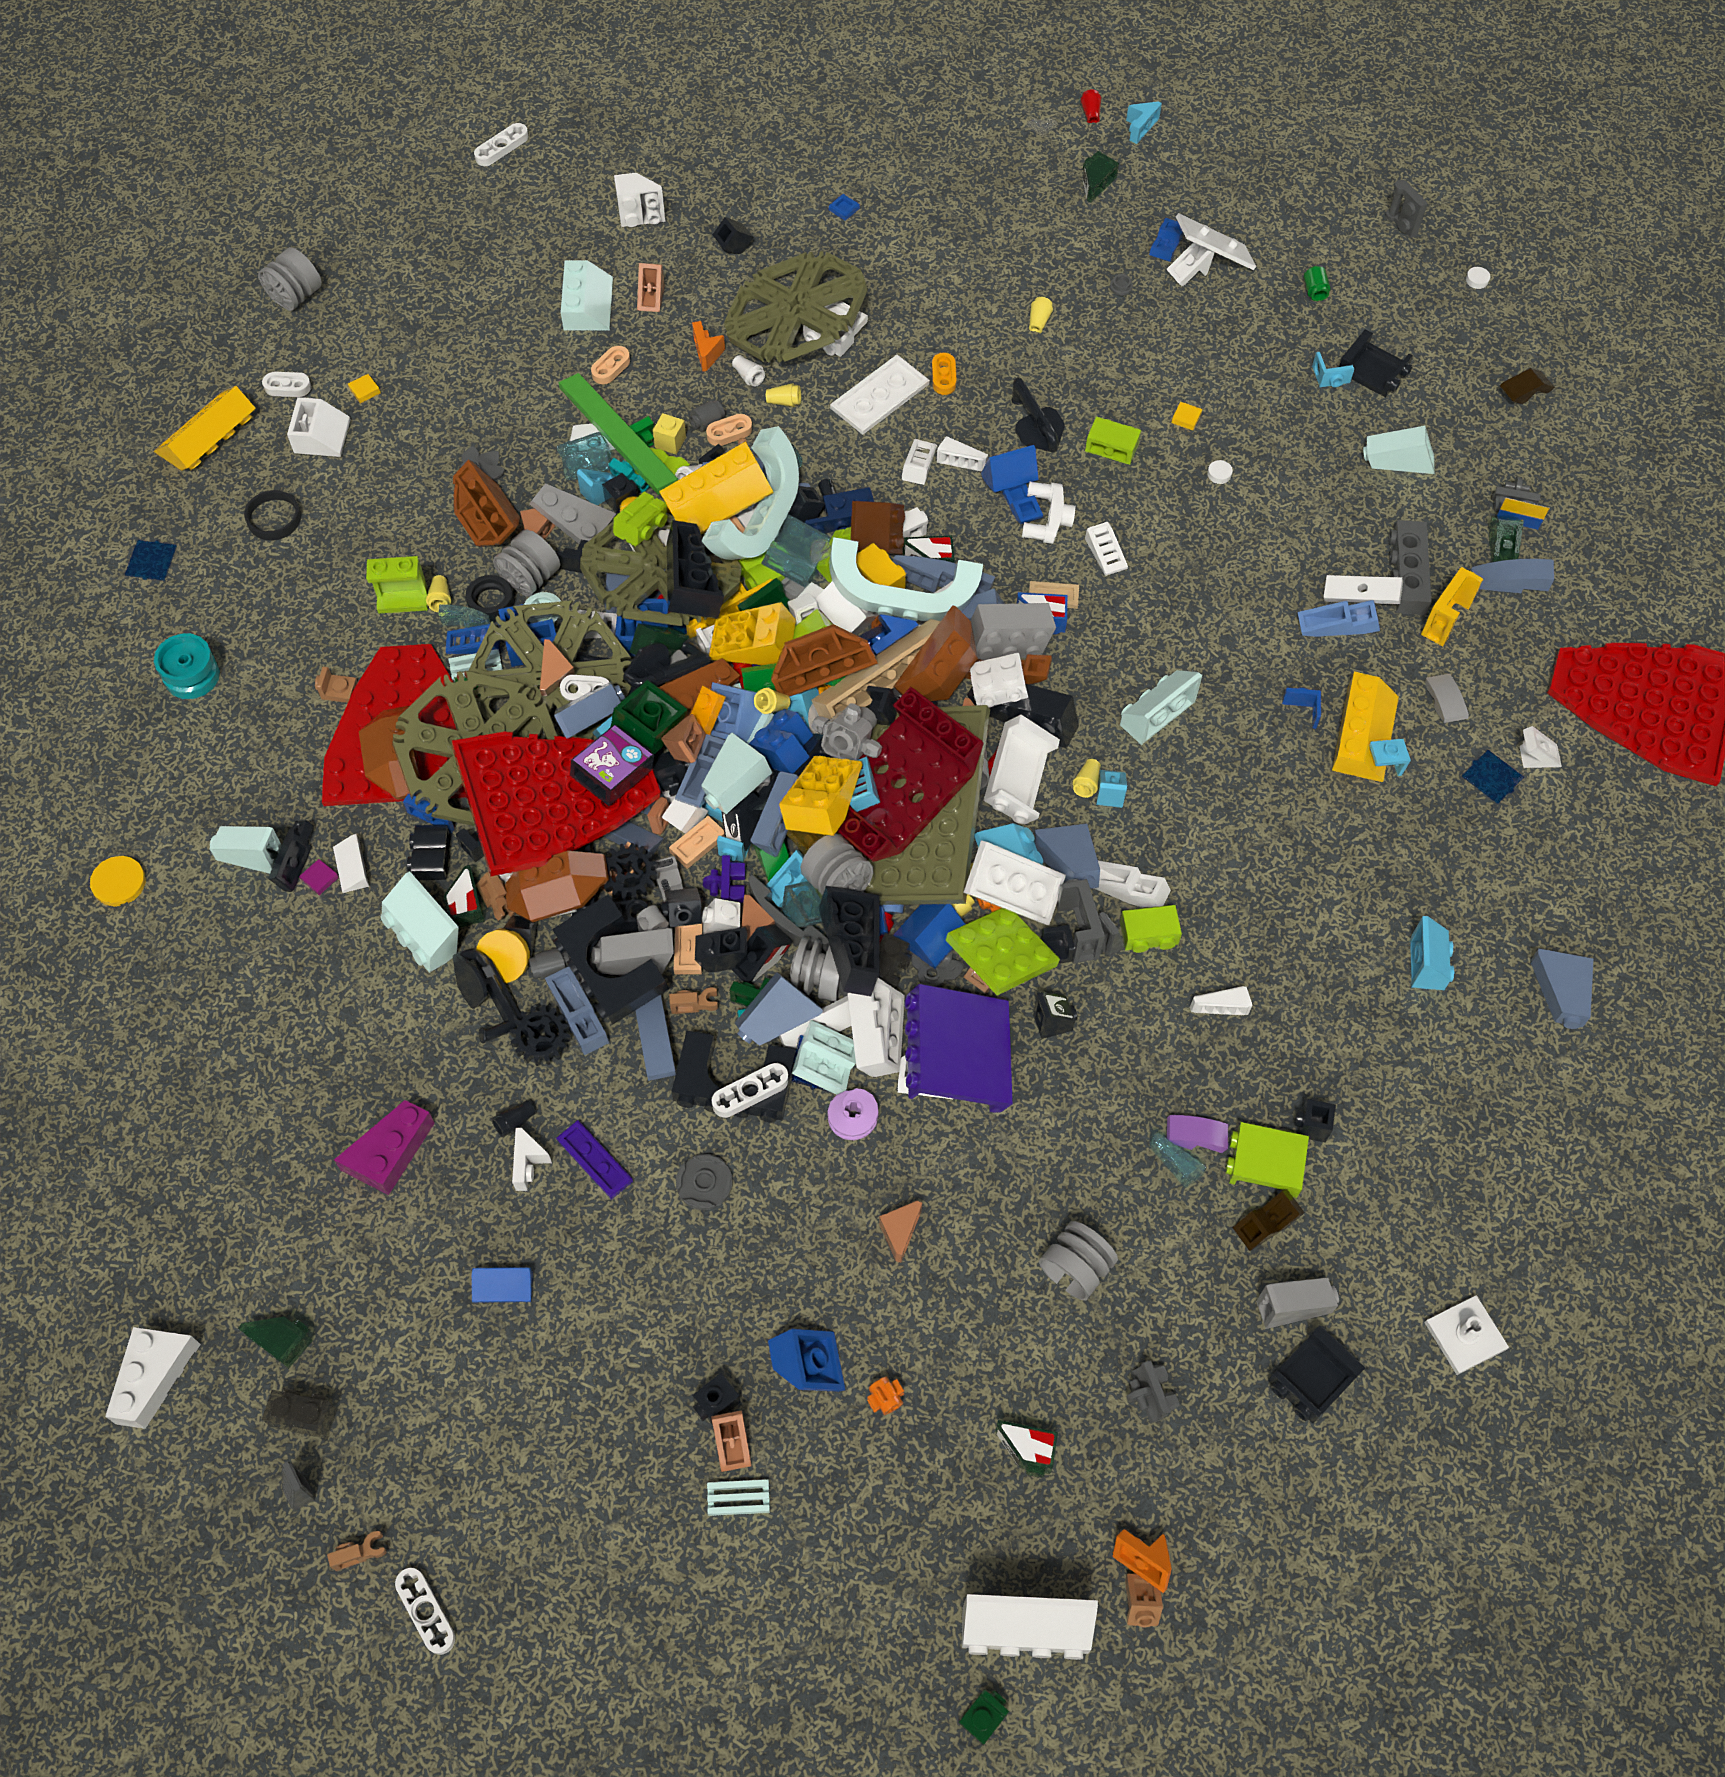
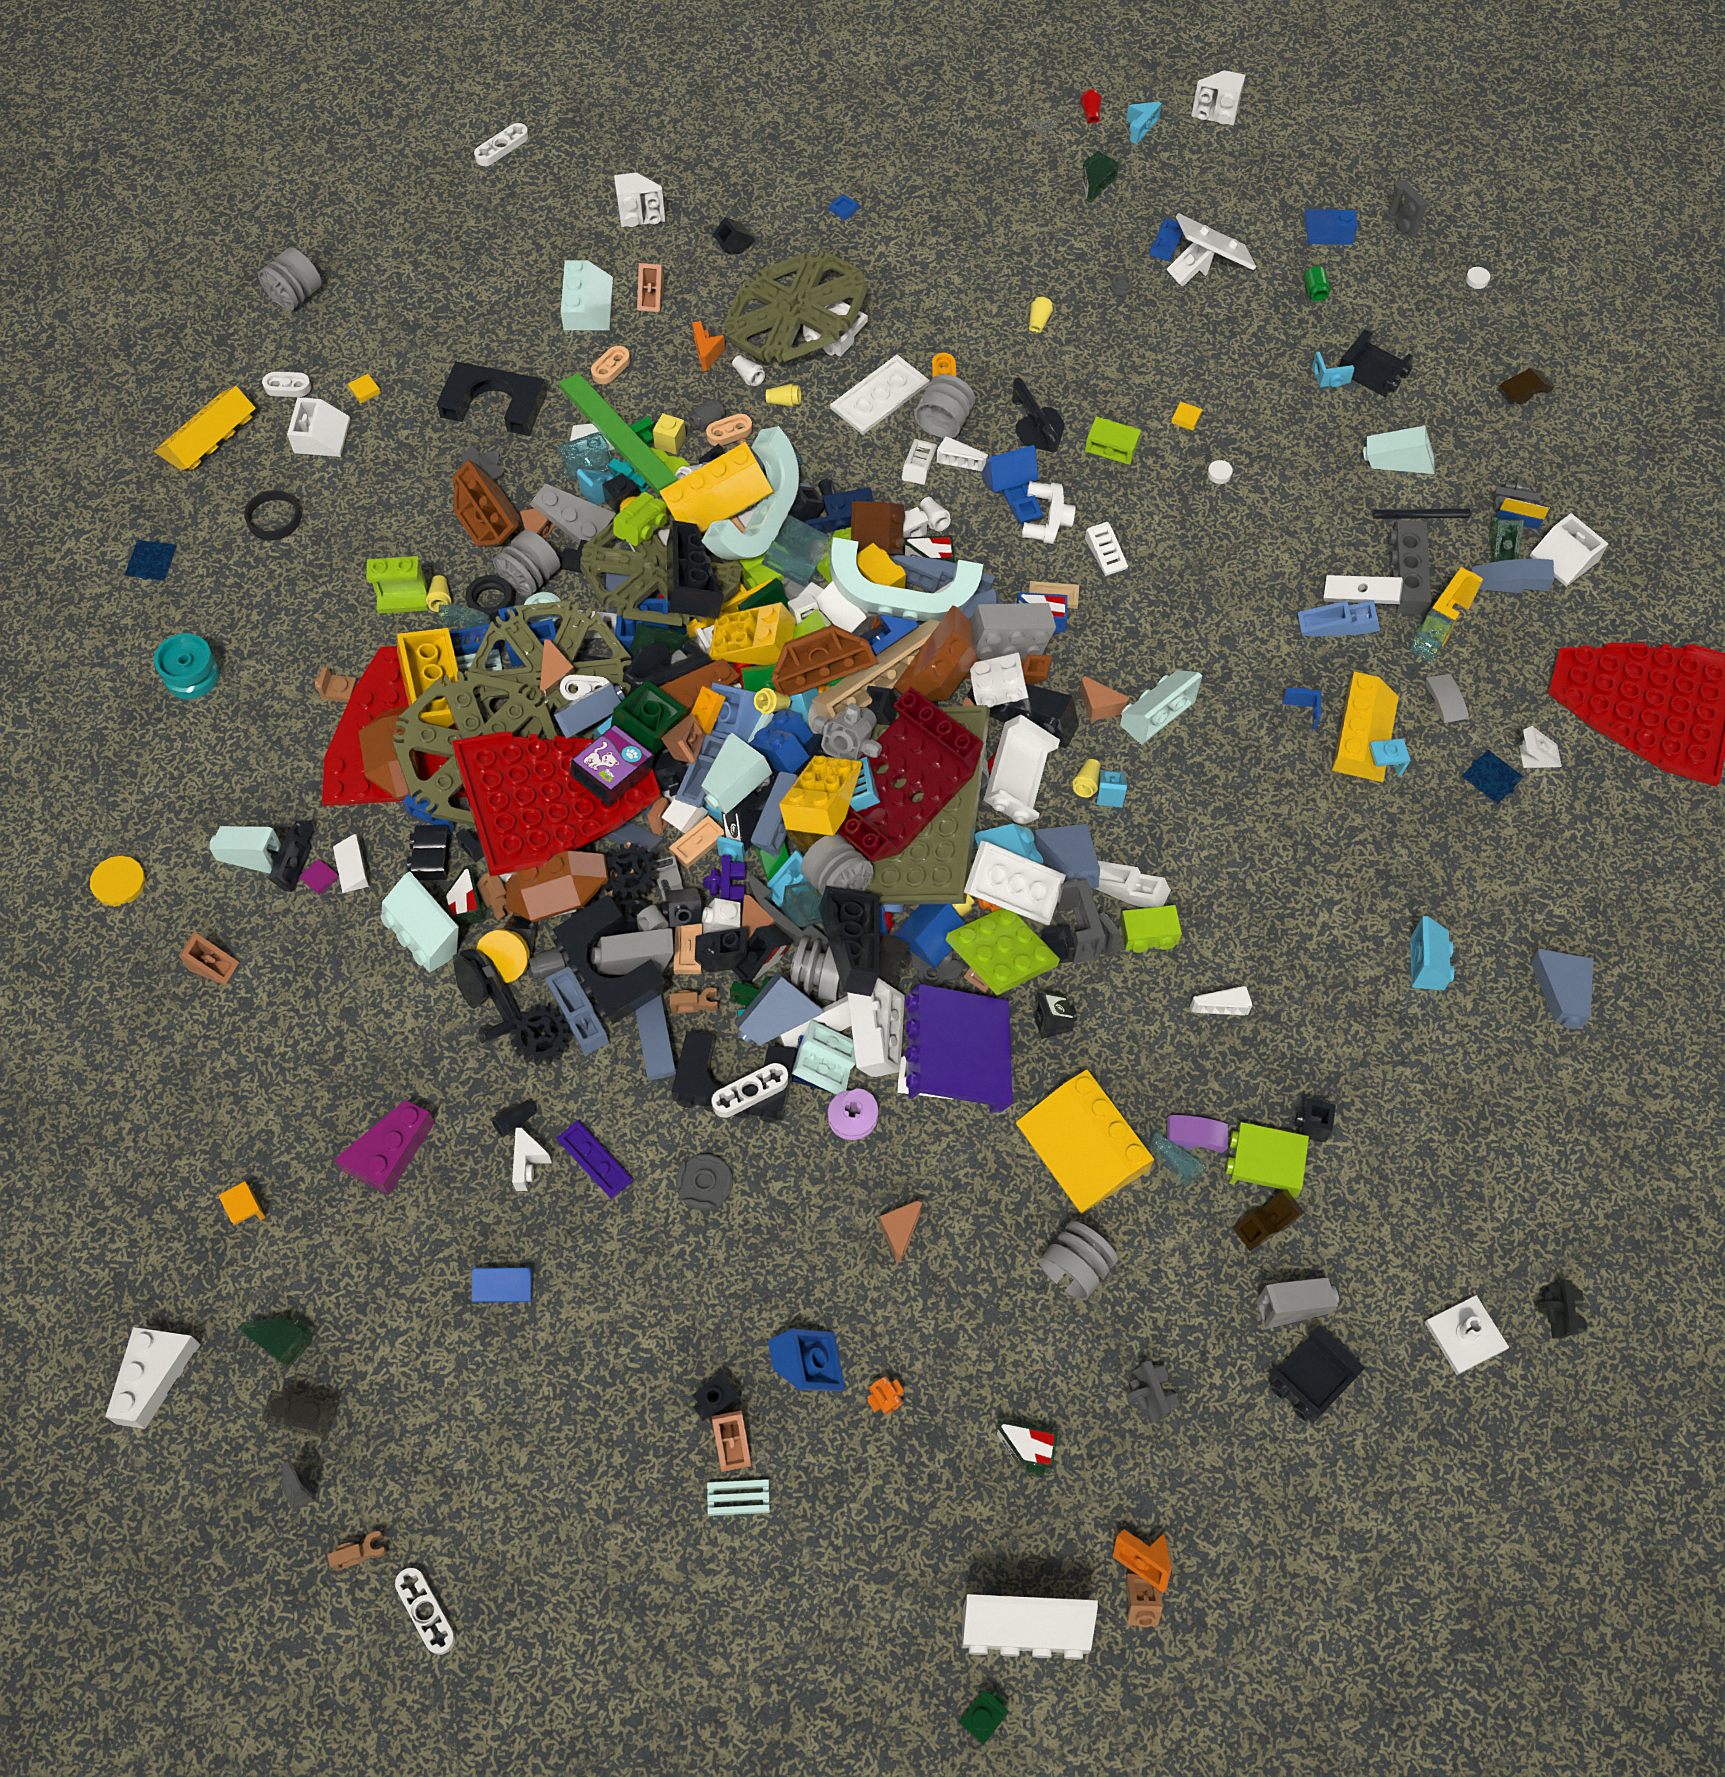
none -> nougat slope [179,932,239,985]
none -> light orange panel [218,1181,266,1225]
none -> yellow slope [397,628,458,728]
none -> black arch [437,361,547,436]
none -> light grey wheel [914,374,975,438]
none -> white cone [920,497,951,531]
none -> yellow slope [1016,1070,1154,1214]
none -> nougat slope [1080,676,1130,722]
none -> white slope [1192,70,1245,125]
none -> blue slope [1304,209,1358,245]
none -> black bar [1372,508,1471,519]
none -> clear light blue slope [1409,608,1455,663]
none -> white slope [1530,513,1608,587]
none -> pearl dark grey hips [1537,1279,1587,1339]

